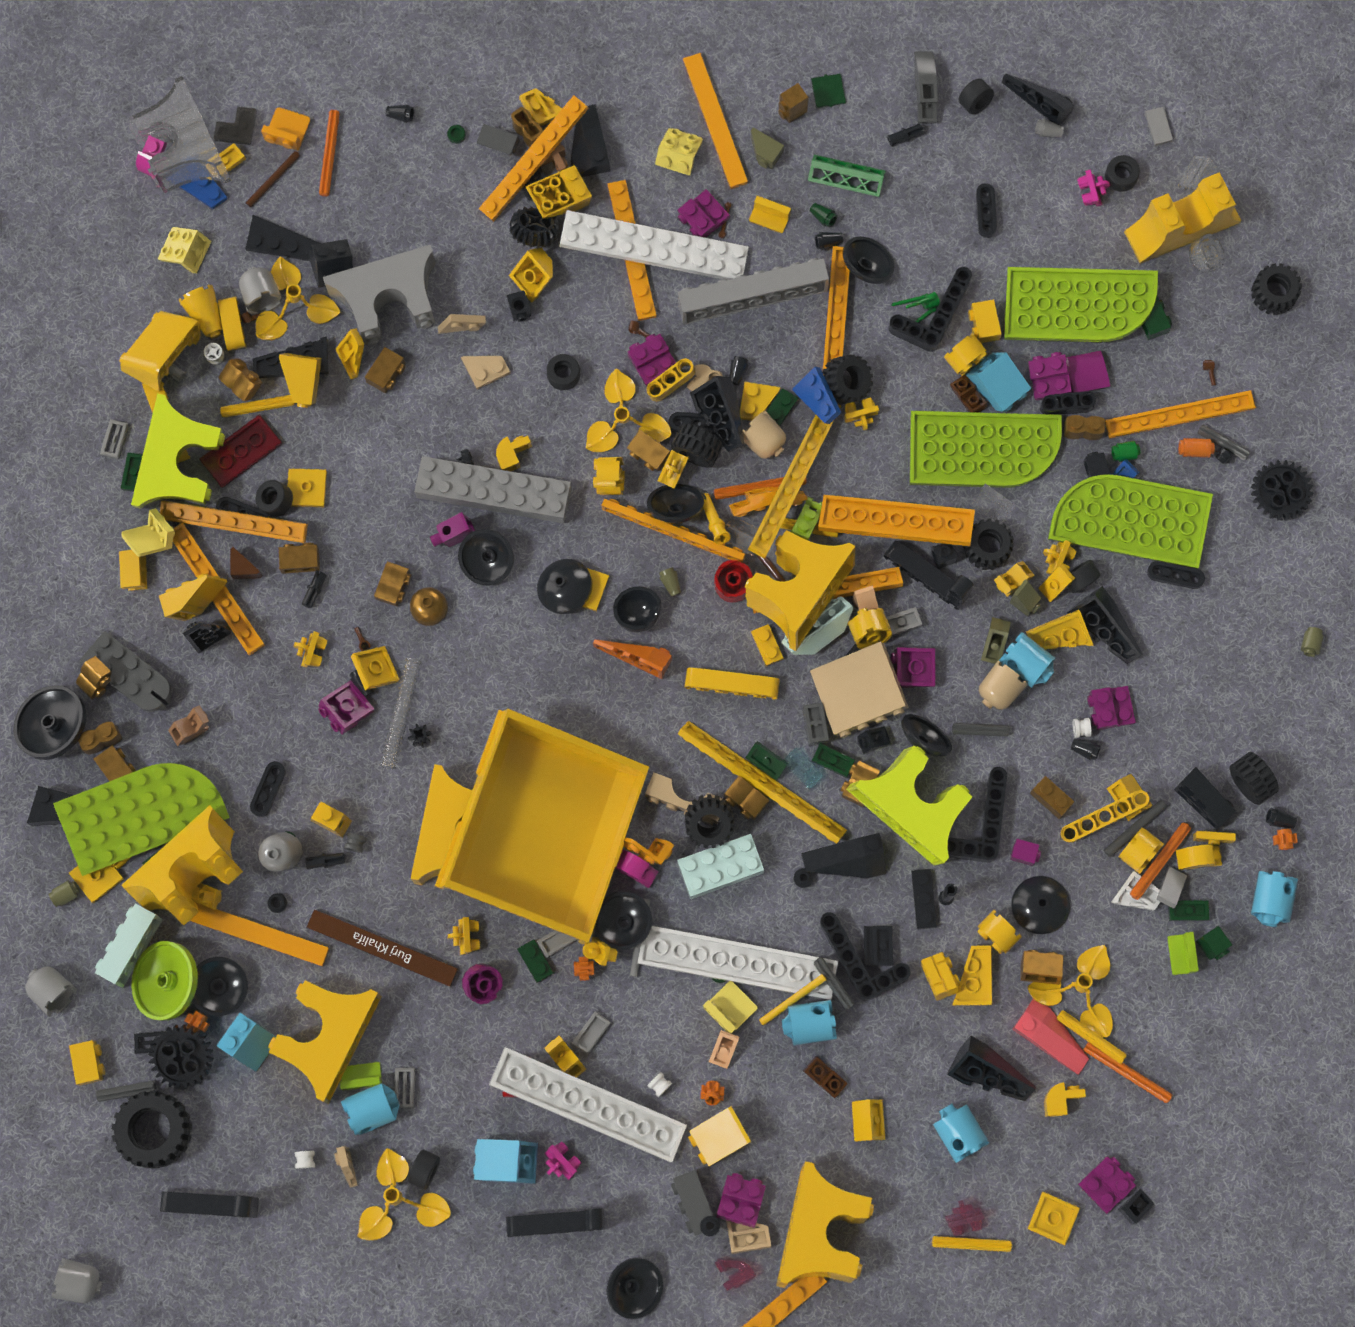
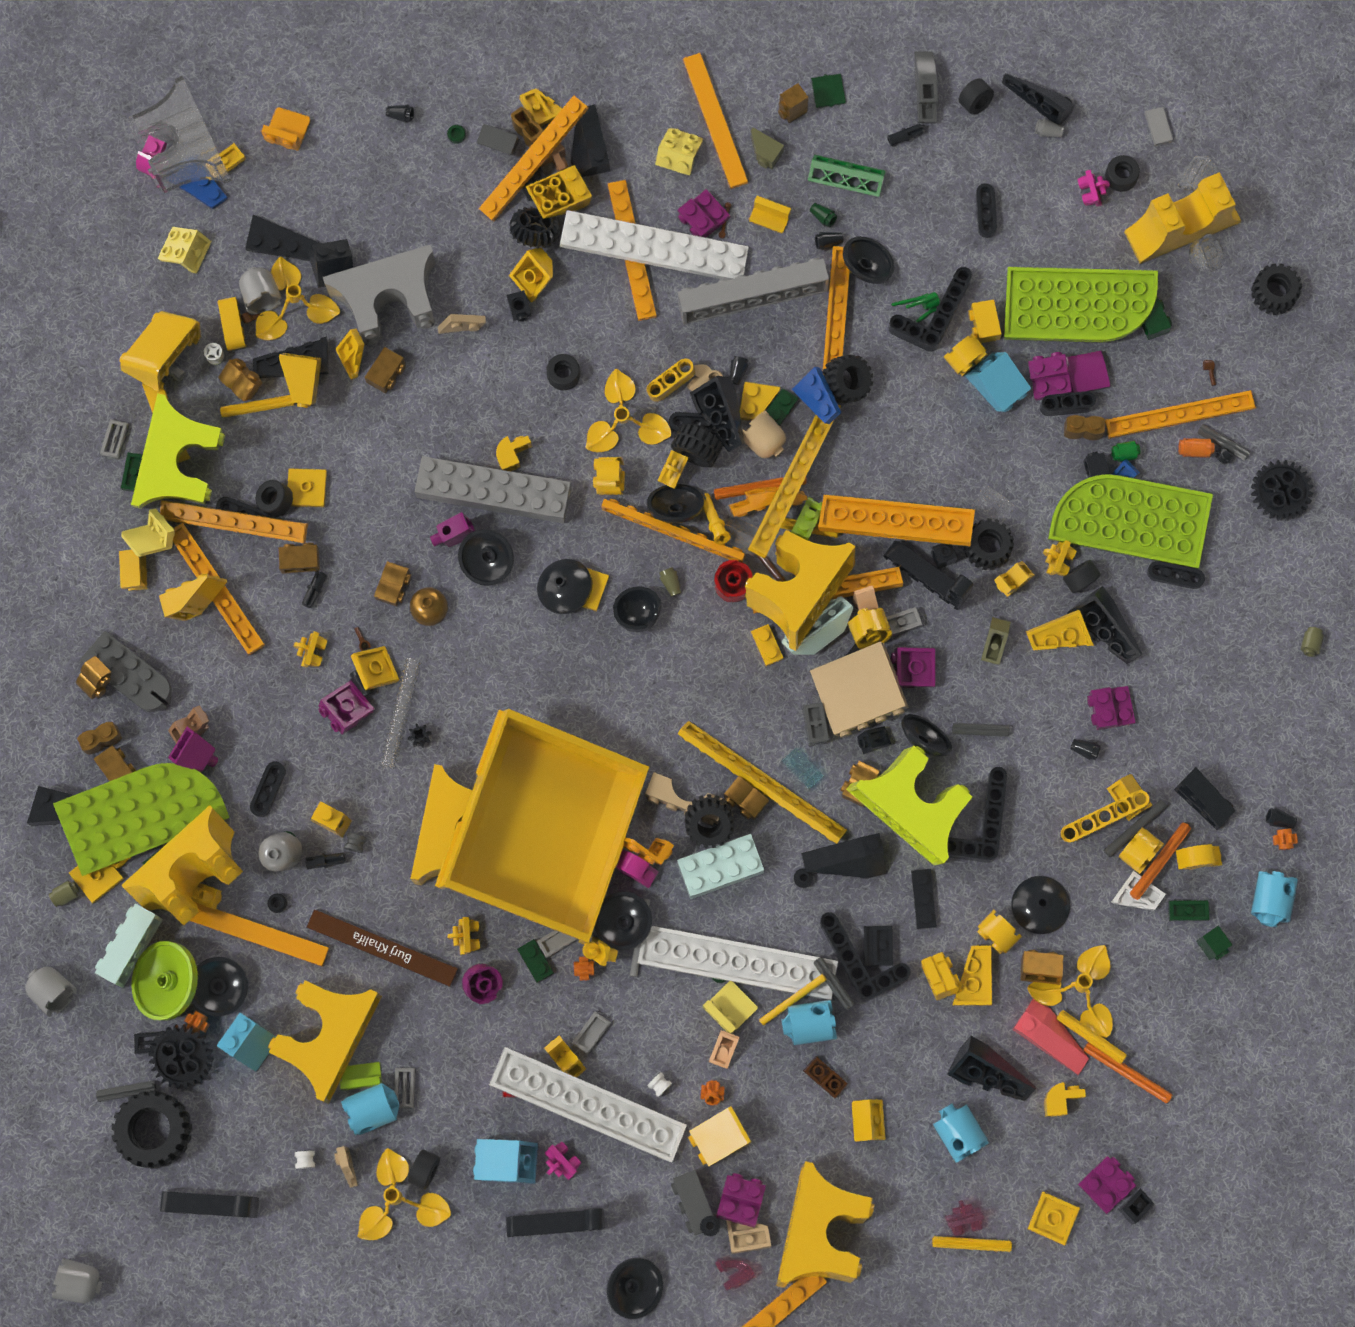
black dish [13,685,86,760] -> none
yellow brick [69,1040,105,1086] -> none
yellow cone [178,284,223,339] -> none
black wedge [183,621,231,654] -> none
dark red tile [199,414,282,488] -> none
clear smoke plate [214,106,257,145] -> none
reddish brown slope [230,547,263,580] -> none
reddish brown bar [245,151,300,208] -> none
orange axle [319,110,340,197] -> none
black tile [456,449,474,465] -> none
tan wing [461,356,510,390] -> none
orange wedge [593,640,672,679] -> none
magenta plate [627,334,676,386] -> none
pearl gold brick [627,430,671,471] -> none
reddish brown hand [628,320,649,338] -> none
yellow beam [684,668,780,700] -> none
dark green plate [745,741,789,780] -> none
dark green plate [812,743,855,778] -> none
yellow hips [844,397,879,430] -> none
lime plate [909,411,1062,488] -> none
black pin [938,883,958,906] -> none
reddish brown slope [950,375,988,413] -> none
tan cylinder [979,661,1028,710] -> none
medium azure cylinder [999,632,1055,688] -> none
olive slope [1010,579,1041,617] -> none
magenta brick [1010,839,1041,866] -> none
pearl gold brick [1030,776,1074,819] -> none
yellow plate [1038,564,1075,602] -> none
white wheel [1072,718,1091,738] -> none
light grey tile [1156,867,1187,908] -> none
lime panel [1167,932,1199,975] -> none
yellow plate [1193,831,1236,846] -> none
black tyre [1229,752,1279,805] -> none
none -> magenta torso [168,726,218,772]

